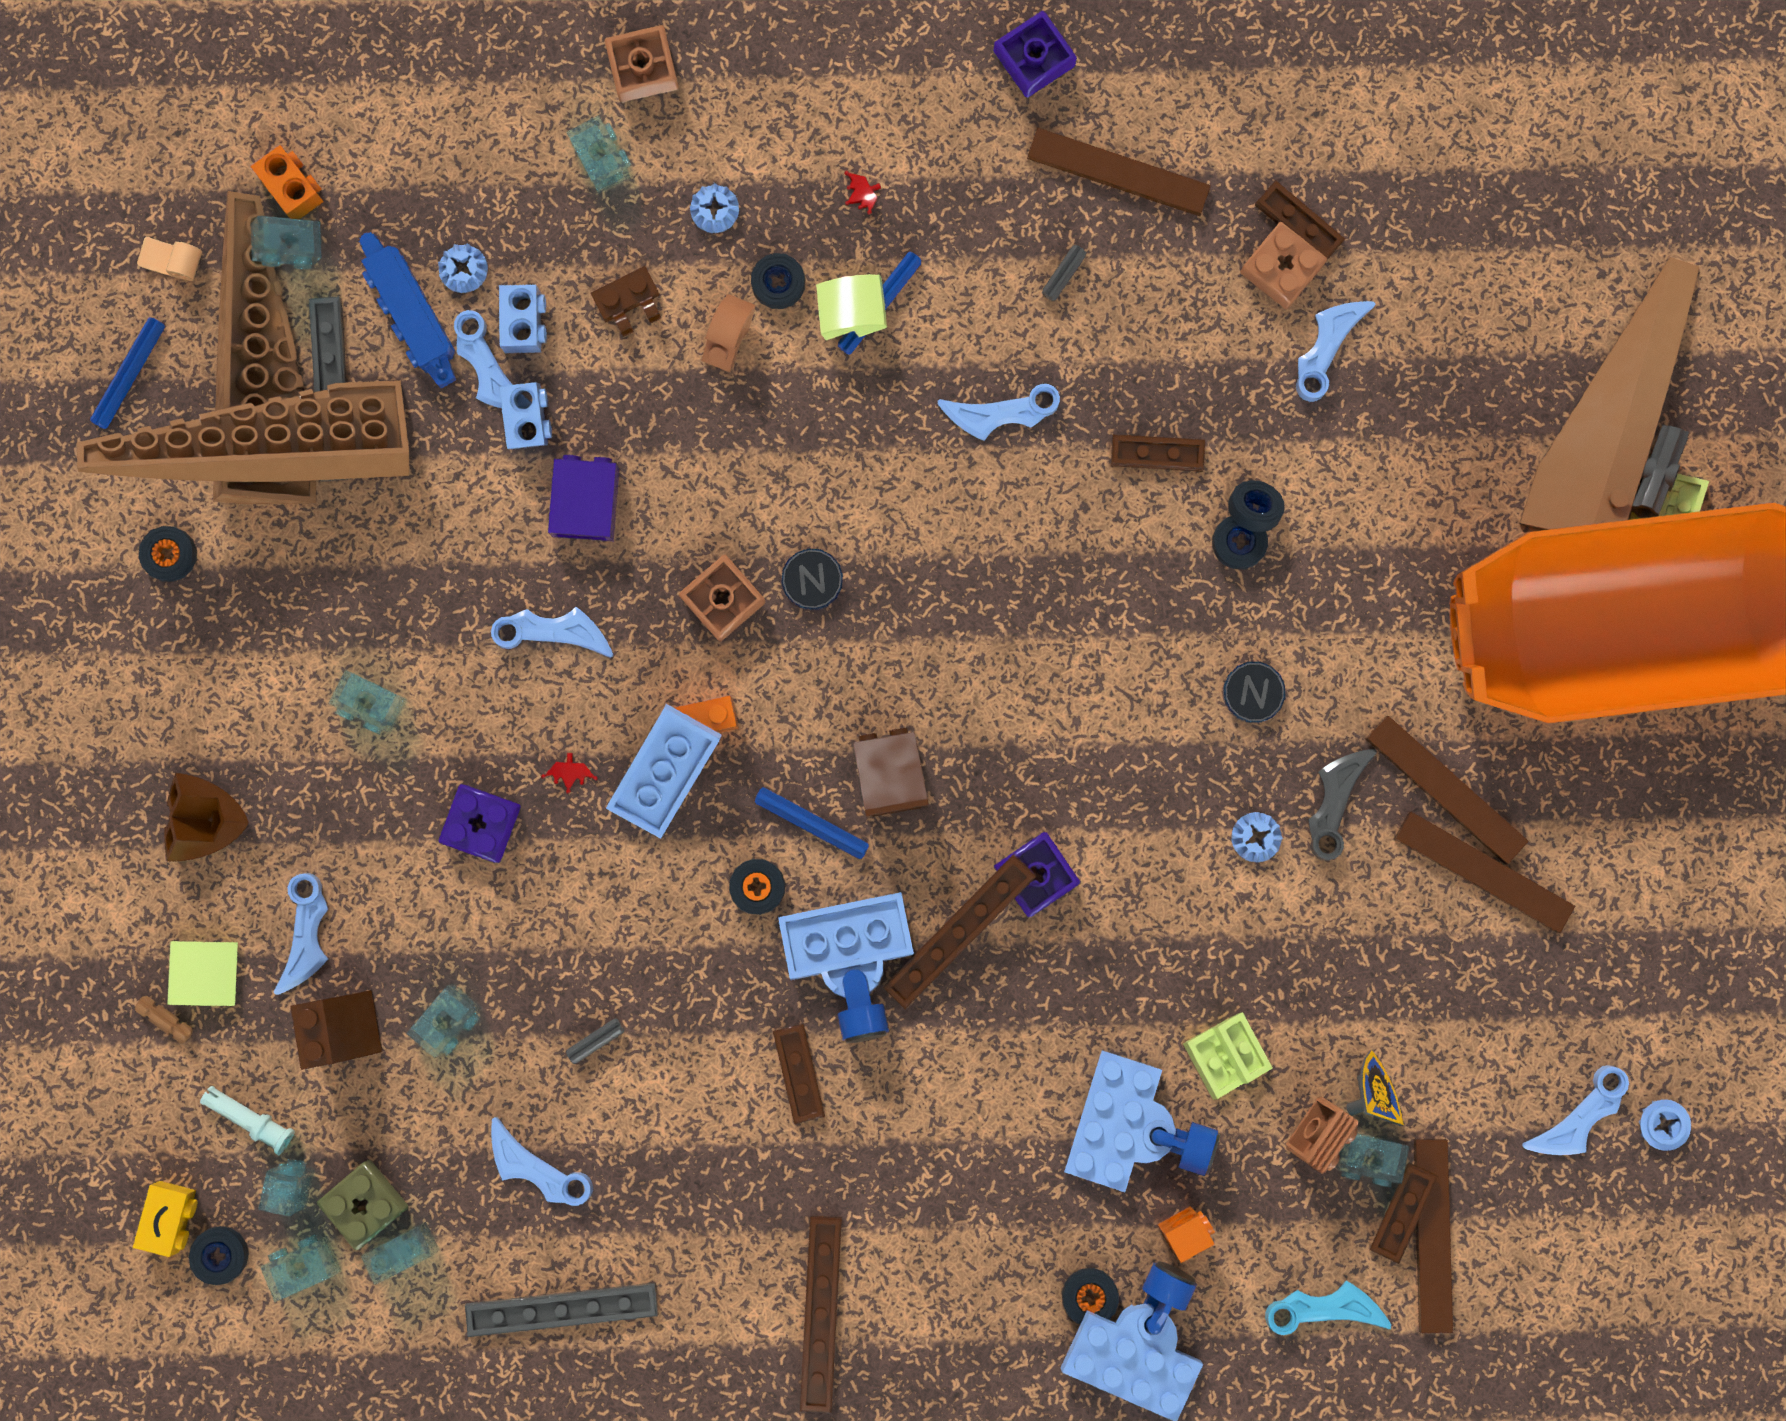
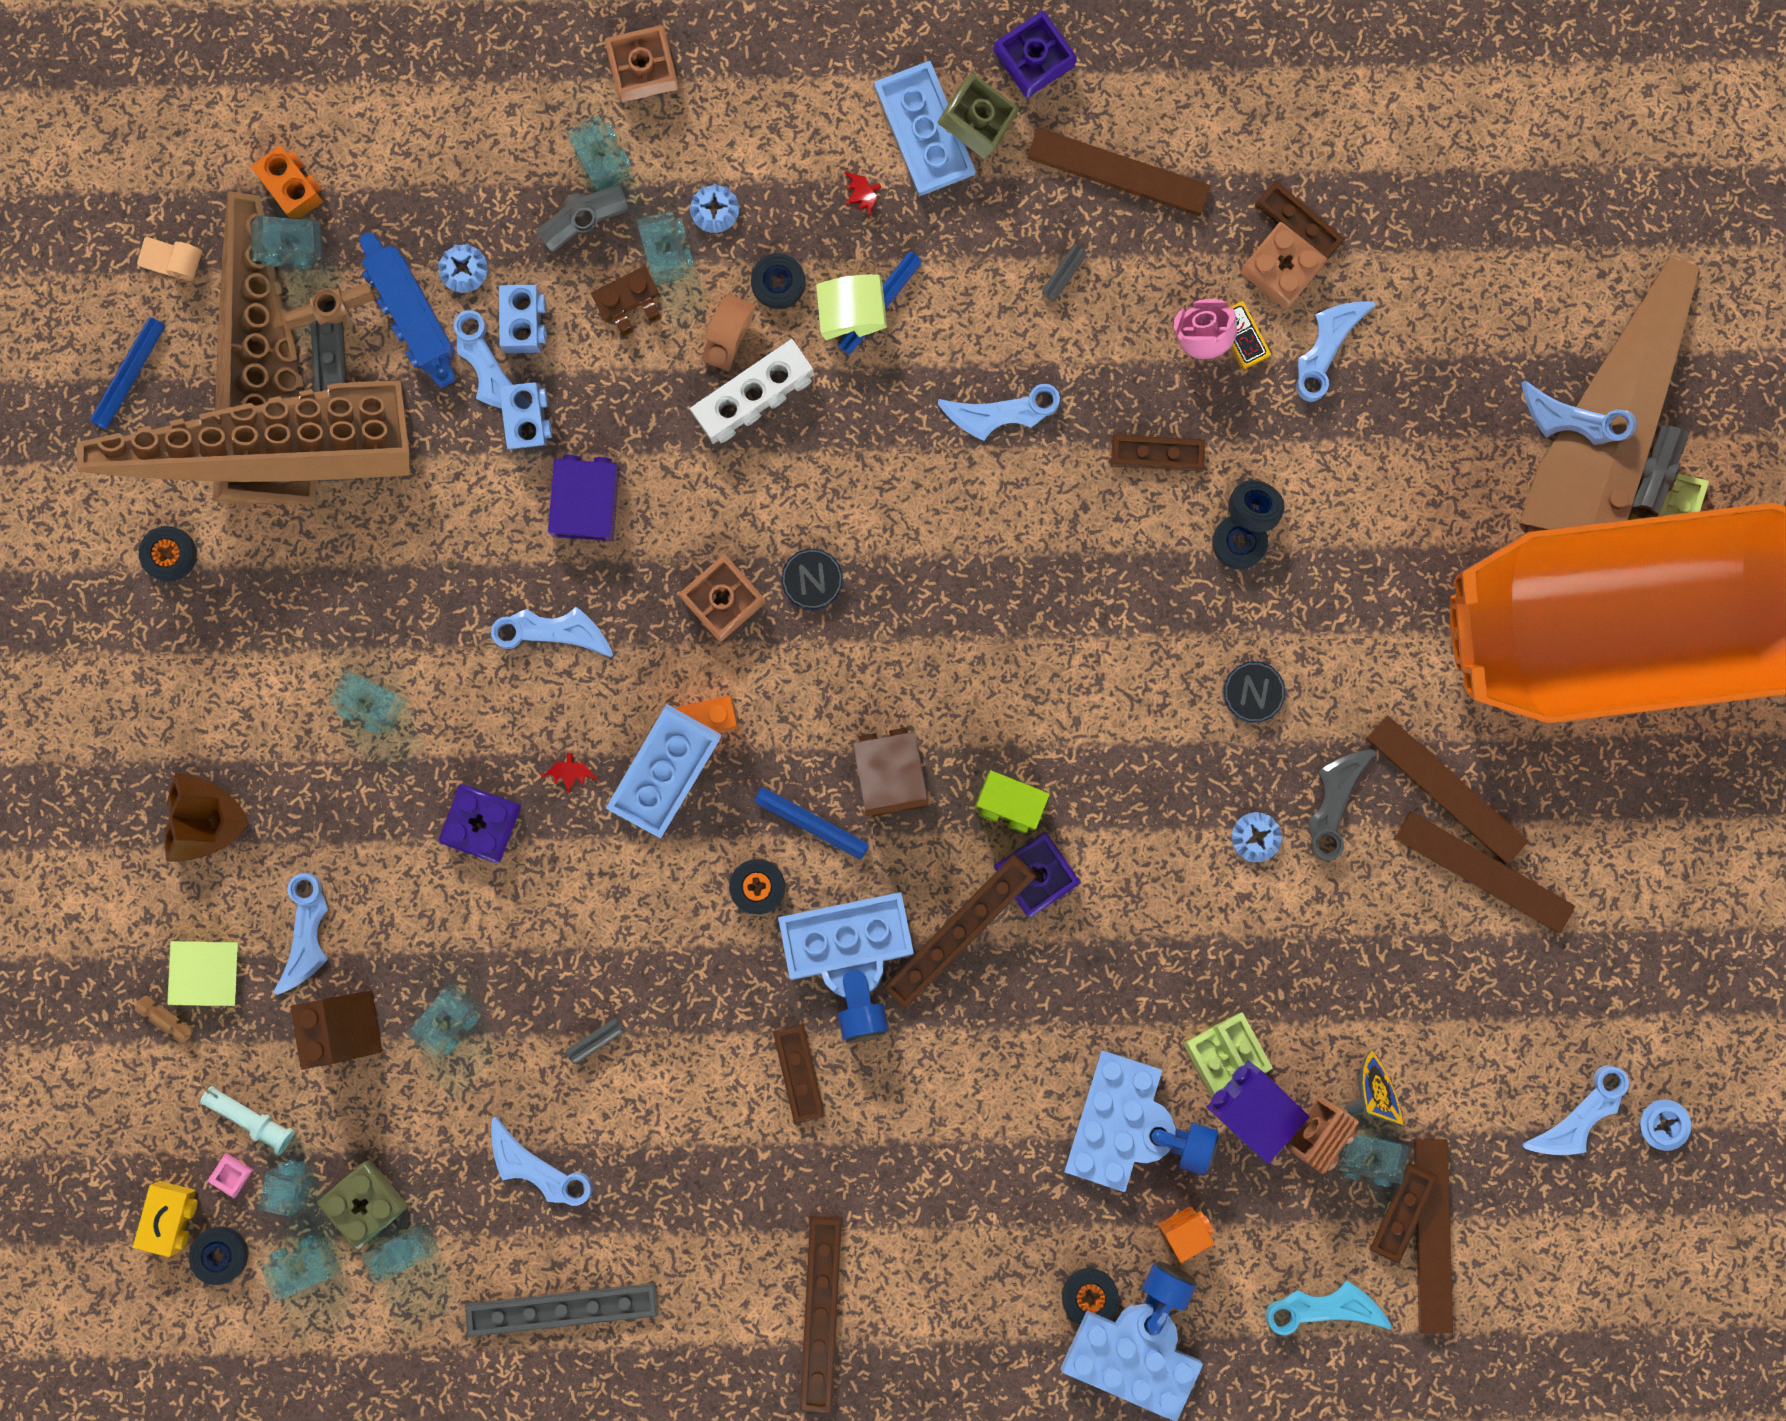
none -> bright pink tile [207,1153,253,1198]
none -> medium nougat axle [284,283,375,330]
none -> dark grey piece [535,184,628,252]
none -> clear light blue brick [636,210,694,286]
none -> white brick [690,339,814,444]
none -> light blue plate [874,61,976,197]
none -> olive brick [938,73,1019,159]
none -> lime brick [974,770,1050,834]
none -> bright pink cylinder [1174,299,1237,359]
none -> dark purple brick [1206,1060,1310,1164]
none -> tile [1229,301,1271,370]
none -> light blue piece [1522,381,1638,445]

